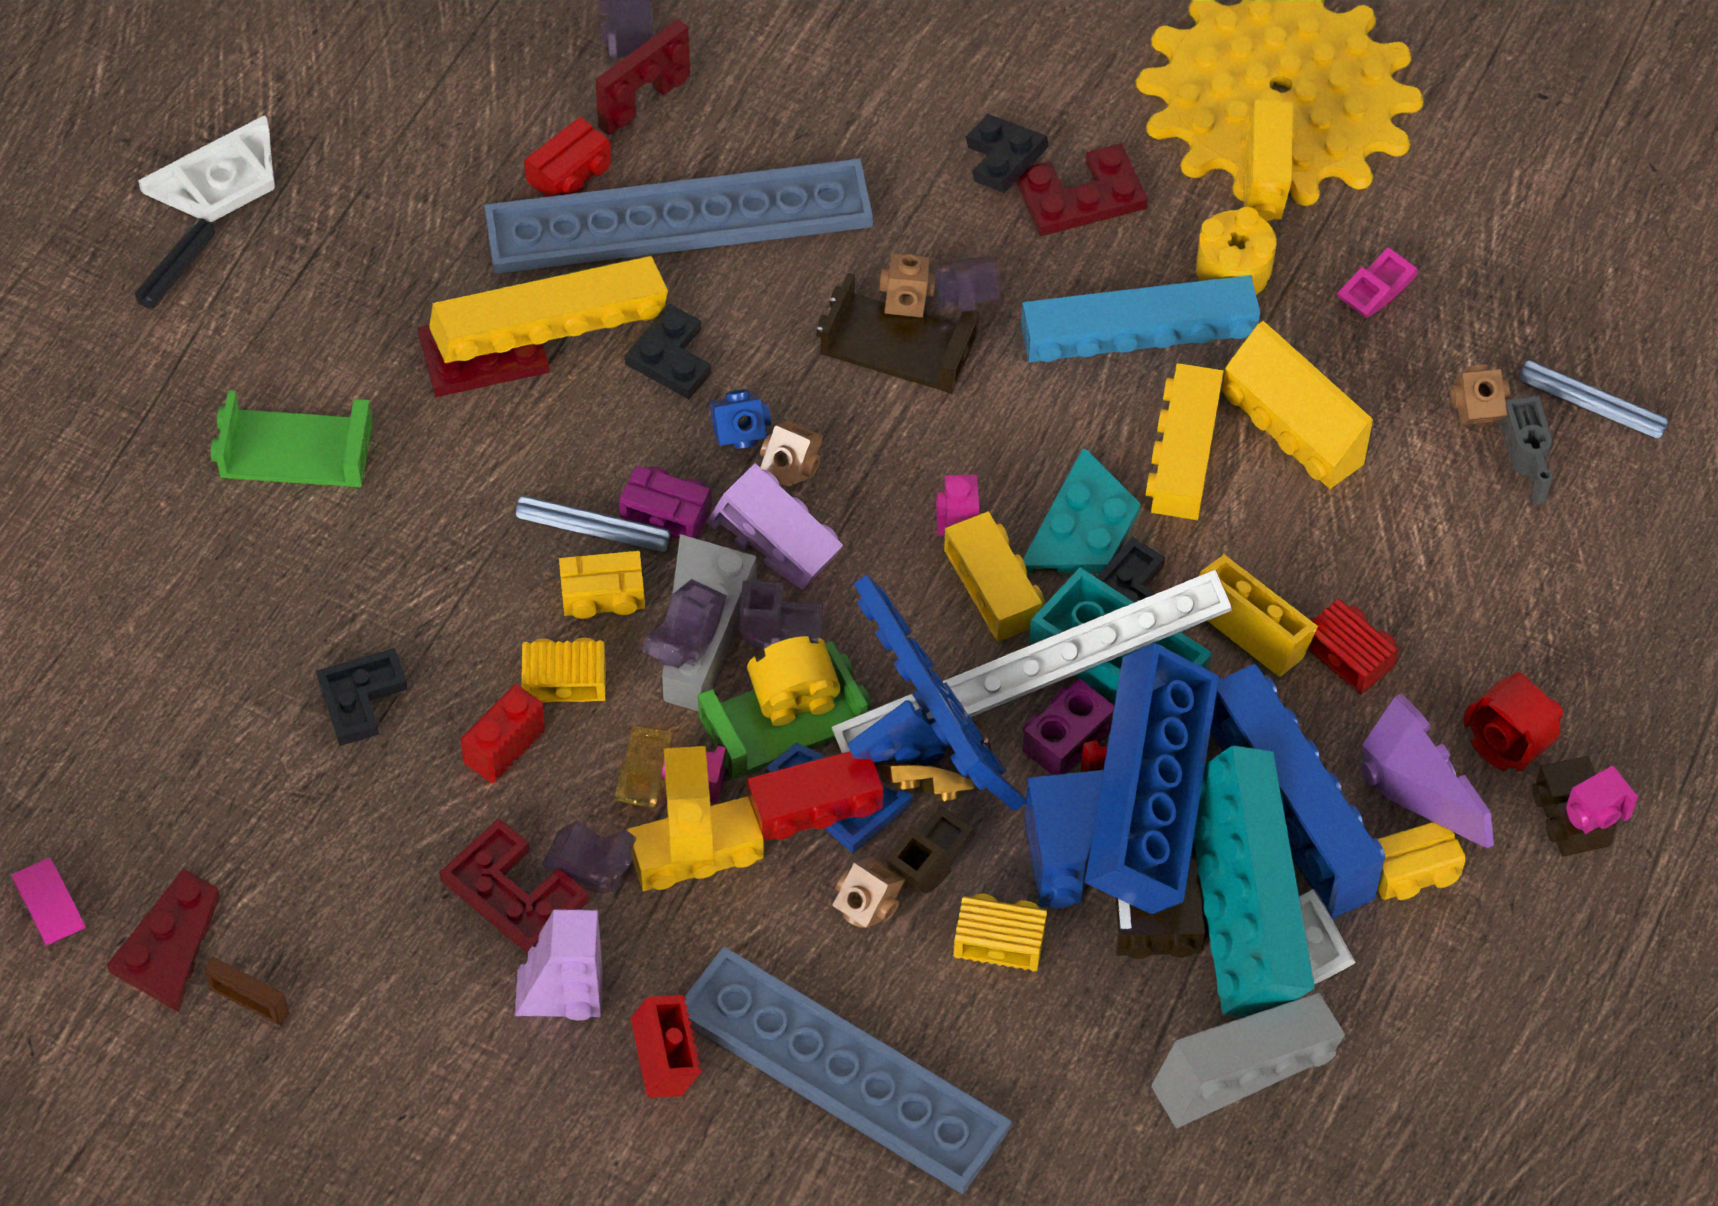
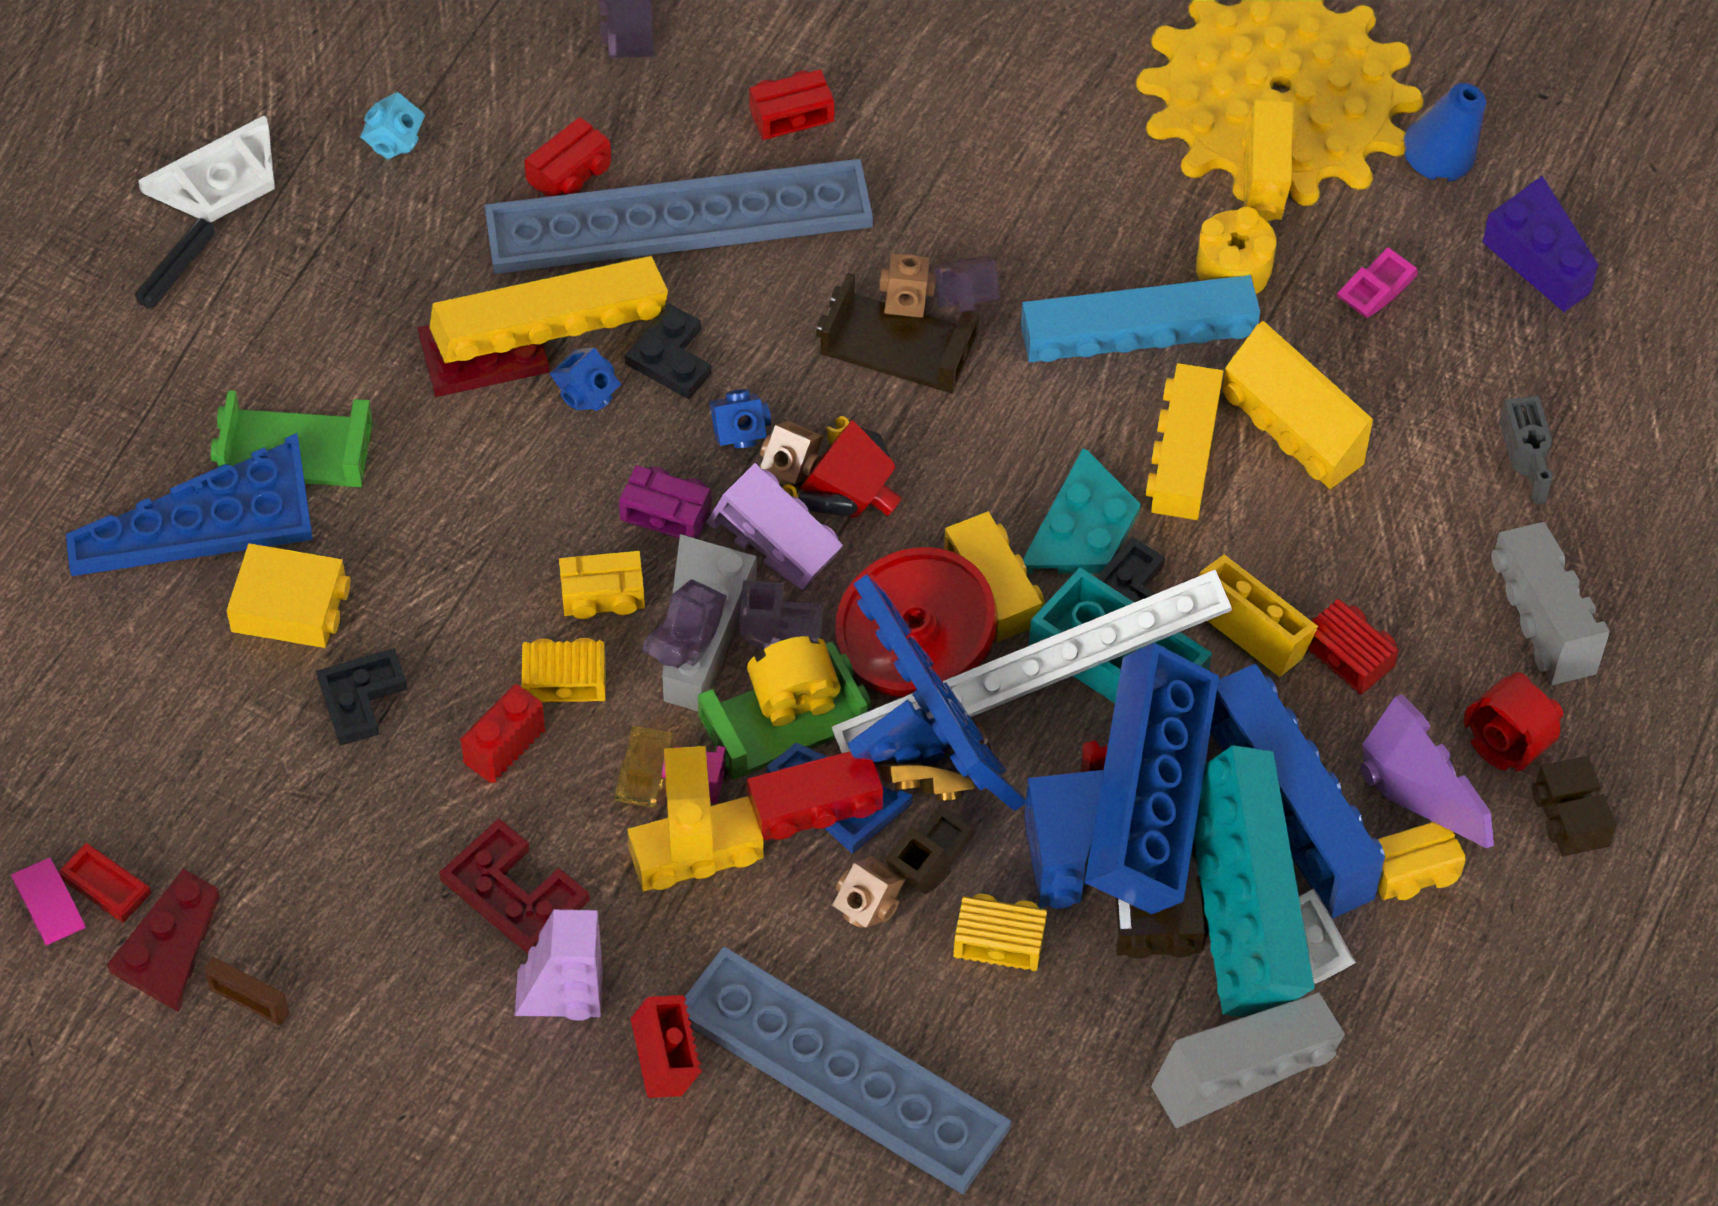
sand blue axle [516,495,671,552] -> none
clear purple brick [542,821,637,893] -> none
dark red plate [595,19,690,136] -> none
dark pink brick [936,475,979,536] -> none
black plate [965,114,1049,193] -> none
dark red plate [1016,143,1148,236] -> none
magenta brick [1022,679,1115,775] -> none
medium nougat brick [1450,364,1510,426] -> none
sand blue axle [1519,360,1668,439] -> none
dark pink brick [1566,766,1638,834] -> none
none -> red tile [58,842,151,923]
none -> blue wing [66,433,313,576]
none -> yellow brick [226,543,351,648]
none -> medium azure brick [360,92,425,160]
none -> blue brick [549,347,621,411]
none -> red brick [749,69,834,140]
none -> red torso [782,416,902,518]
none -> red dish [835,547,998,697]
none -> blue cone [1403,83,1486,181]
none -> dark purple wedge [1482,176,1598,312]
none -> light grey wedge [1491,522,1610,686]

